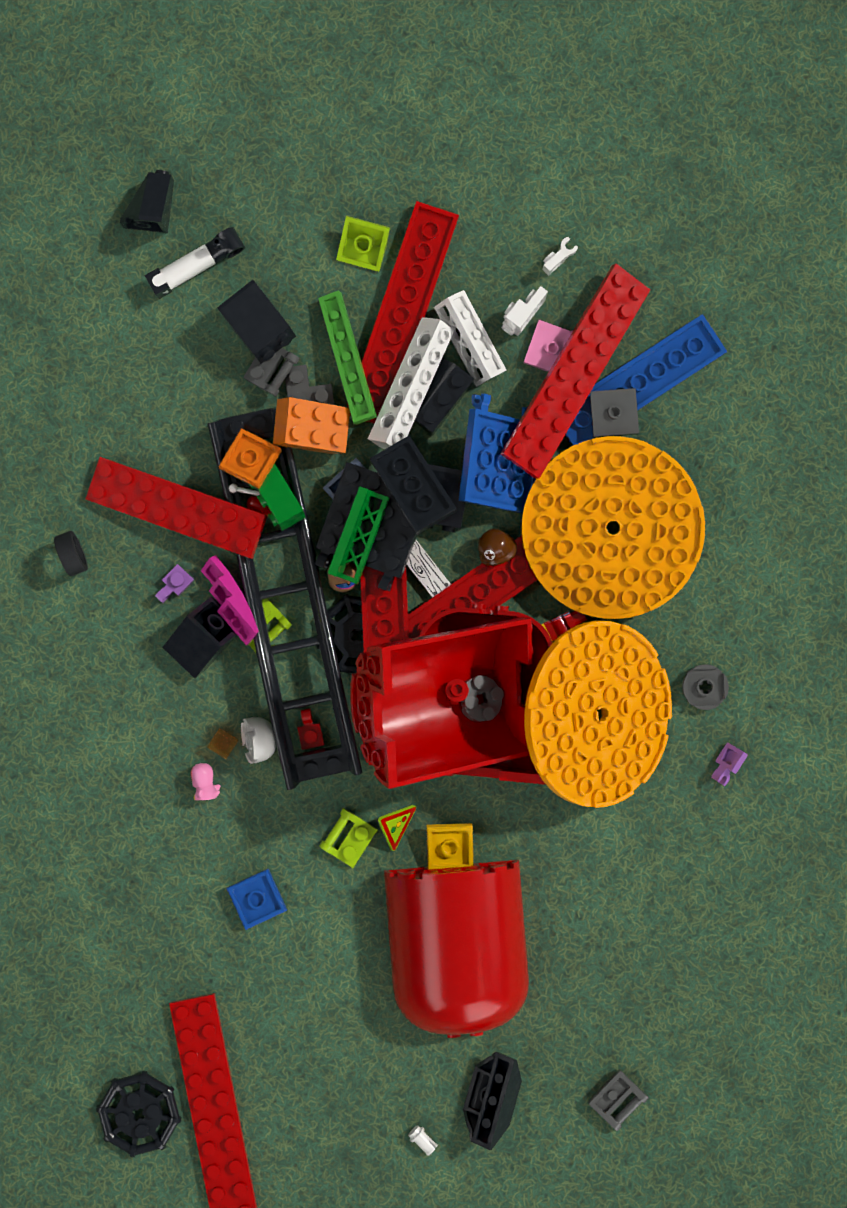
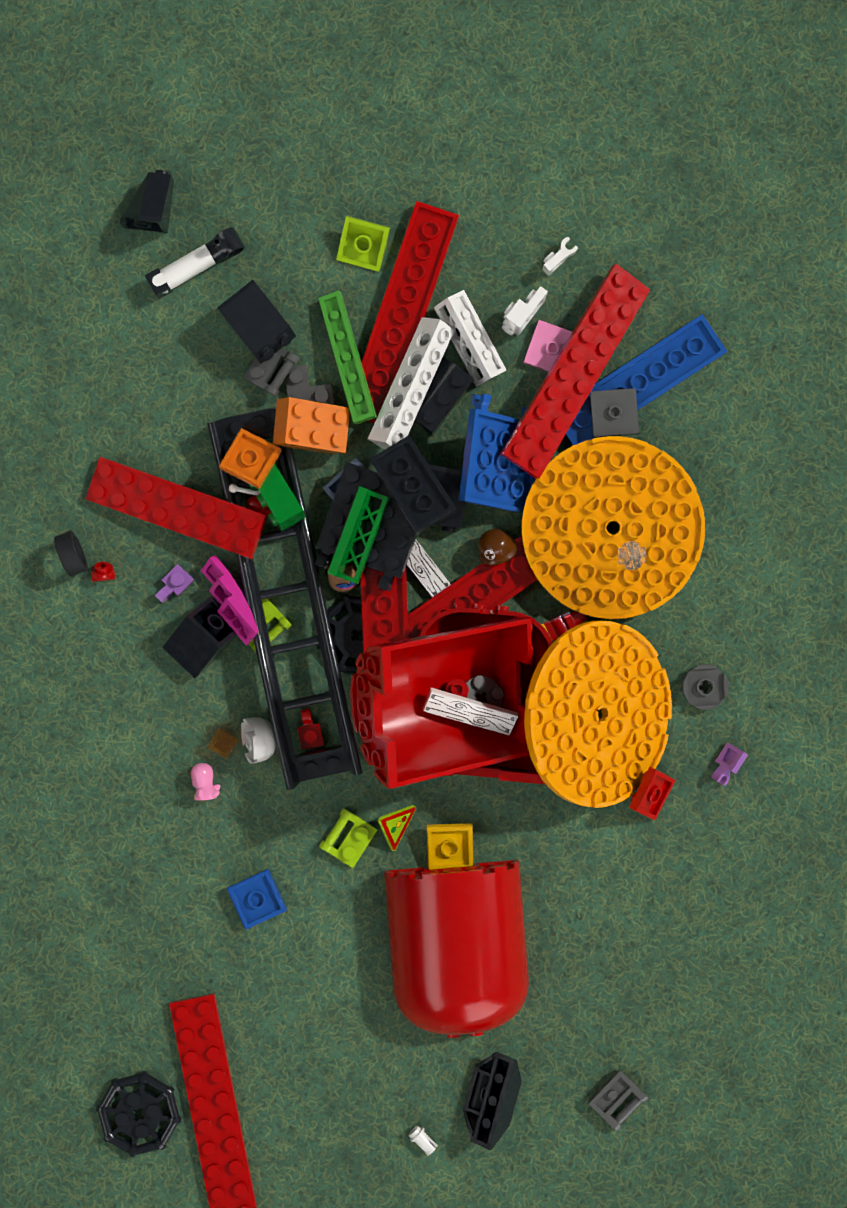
none -> red plate [91,561,116,582]
none -> white tile [423,688,518,735]
none -> clear gear [617,541,646,570]
none -> red plate [629,767,676,820]

